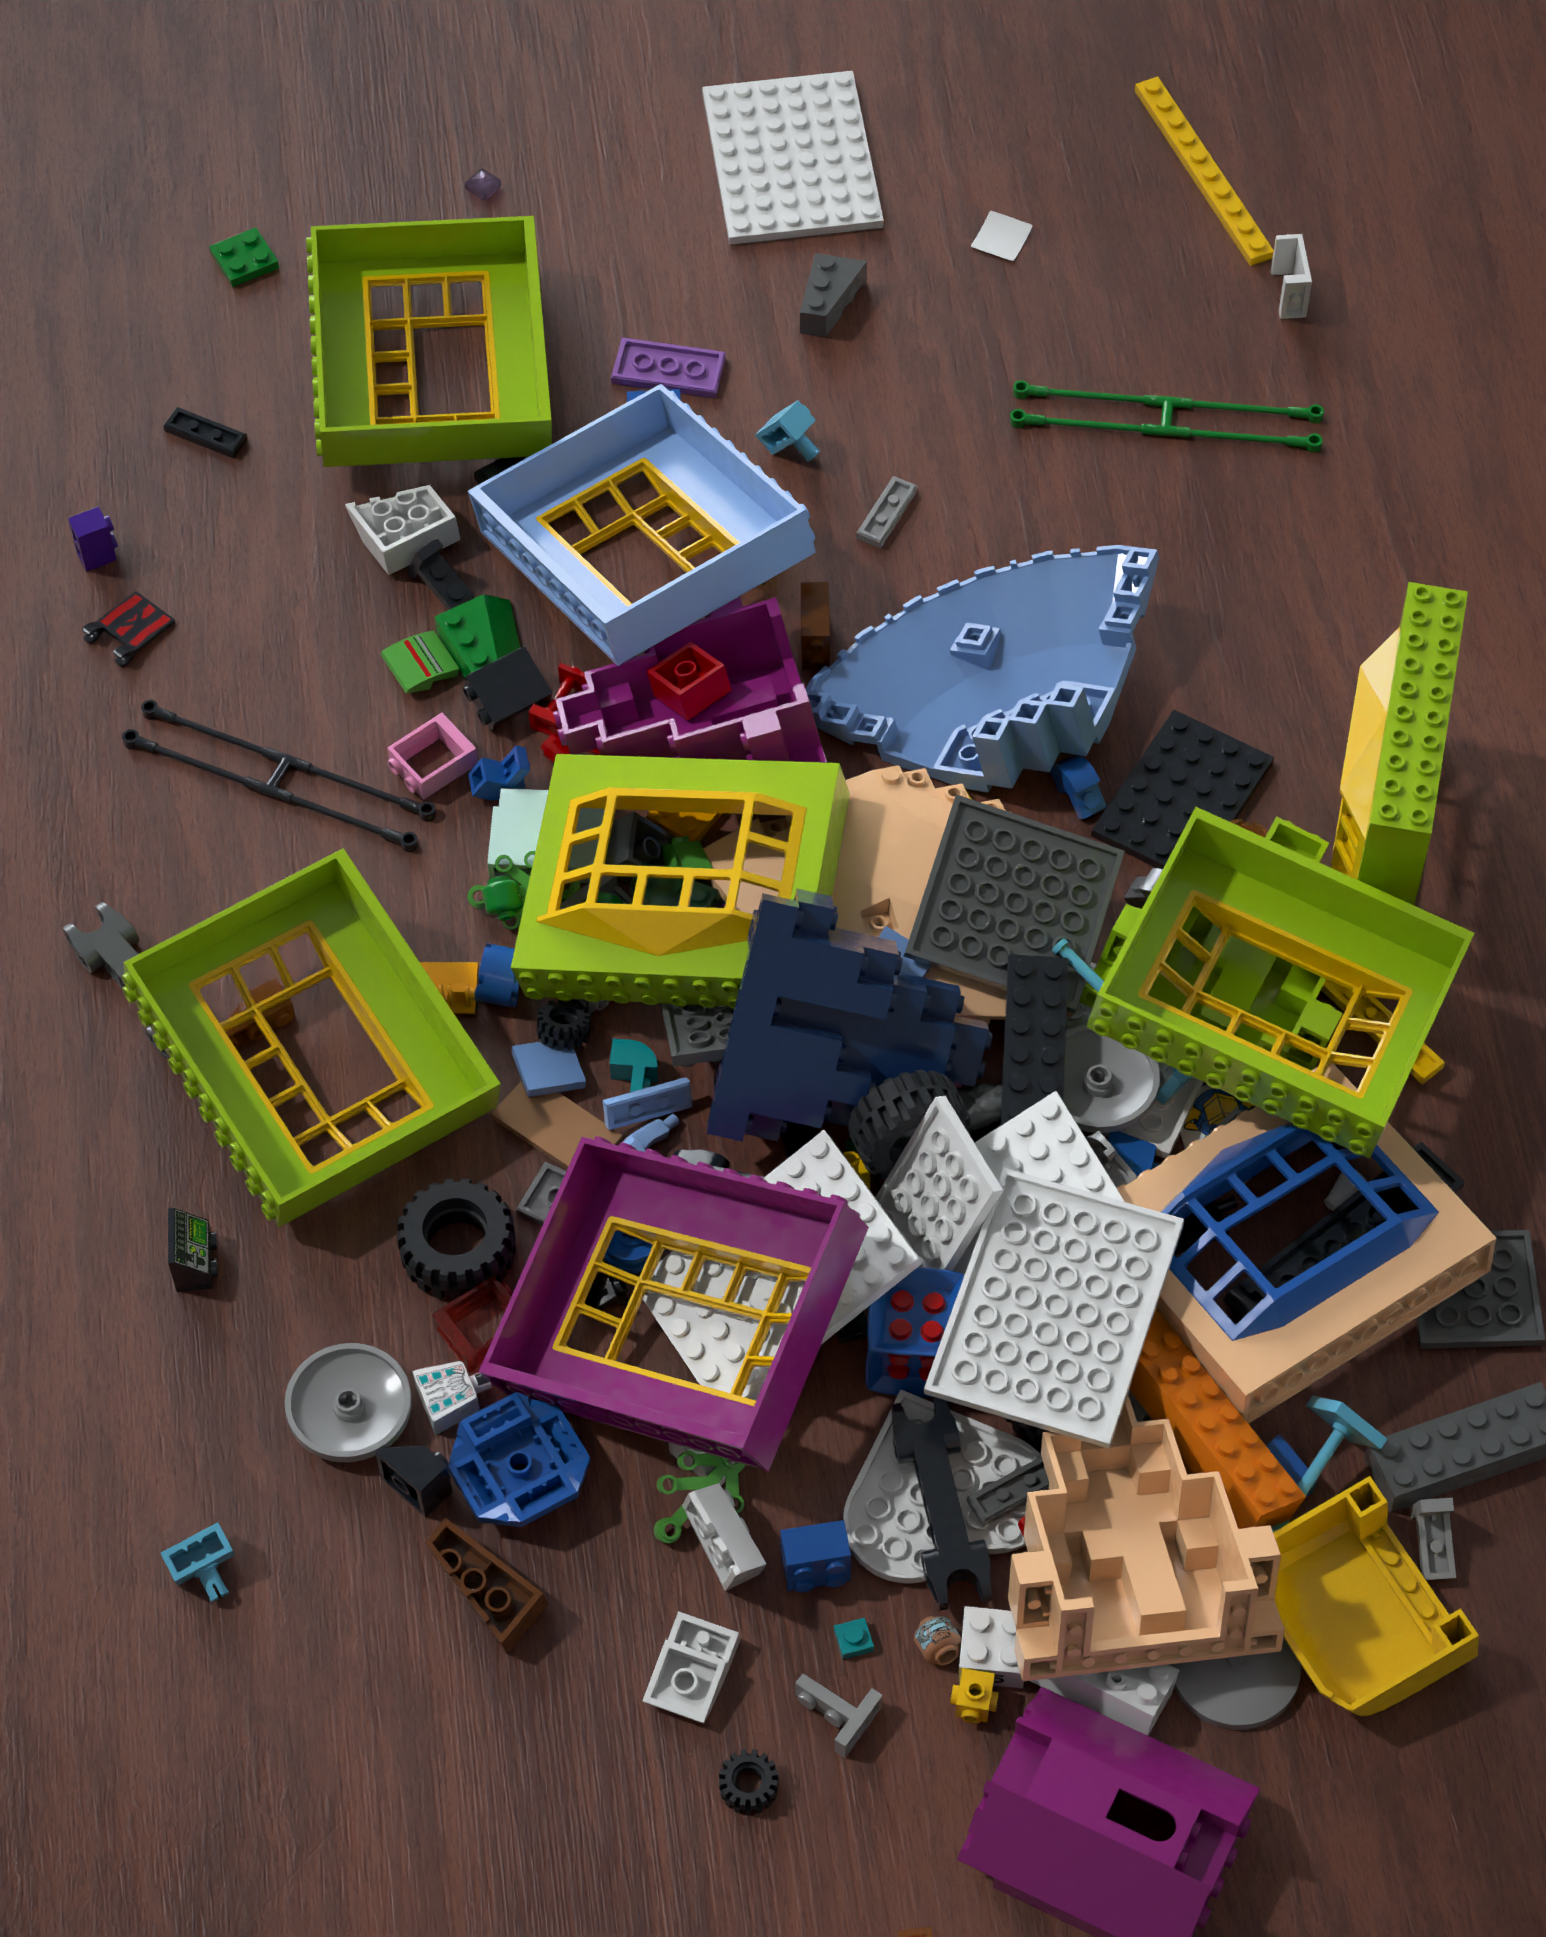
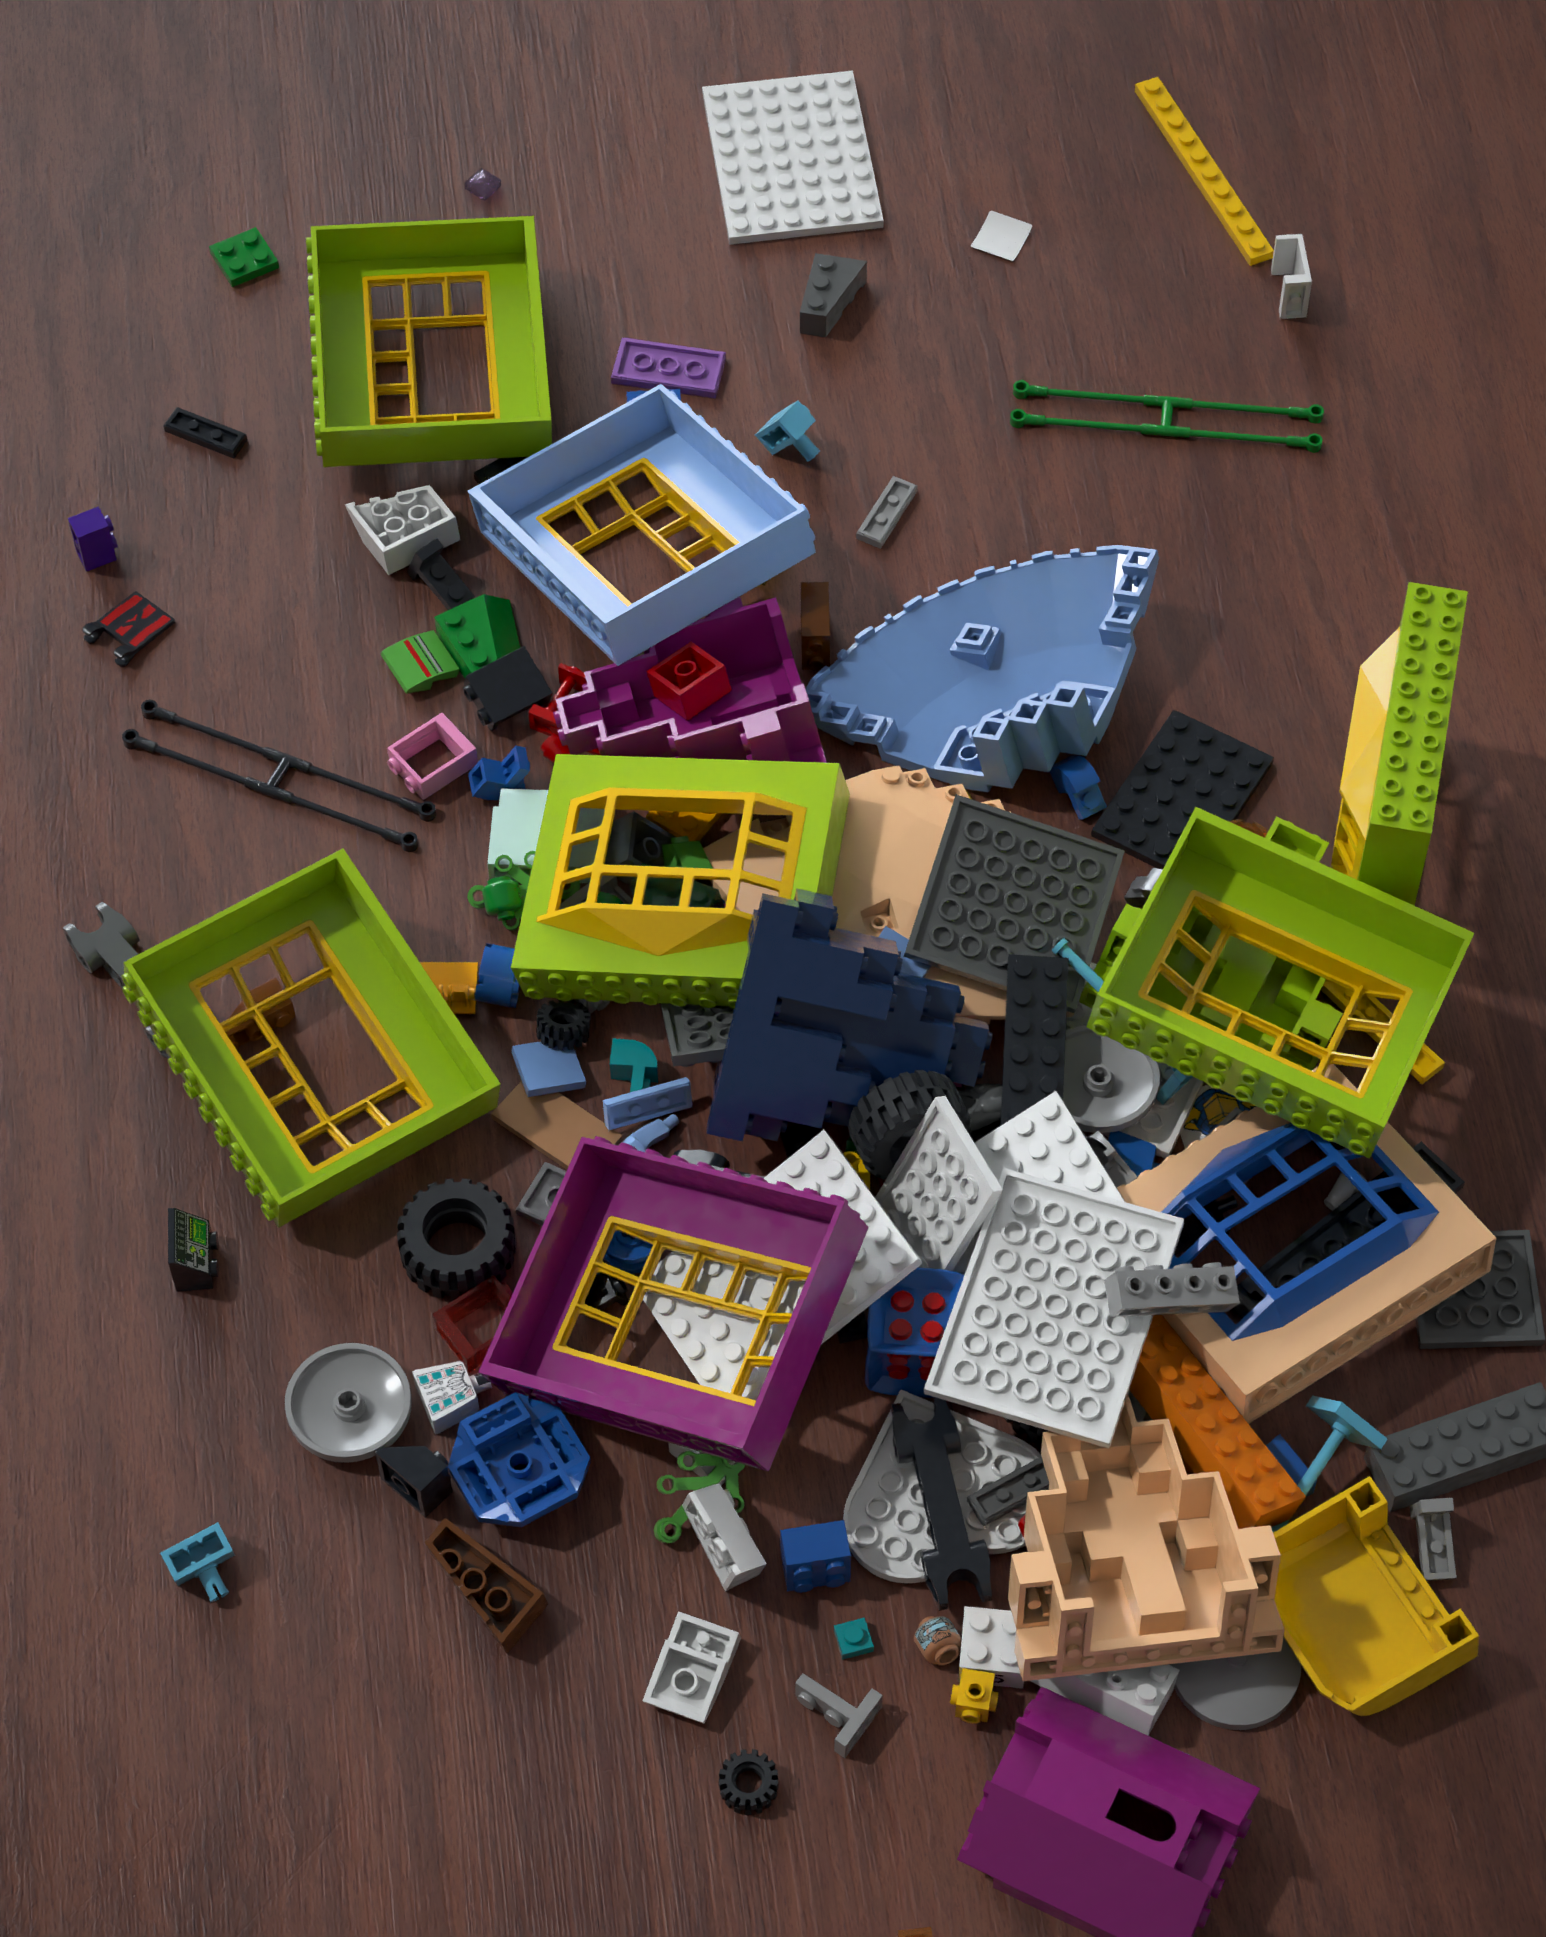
none -> light grey brick [1104,1262,1240,1317]

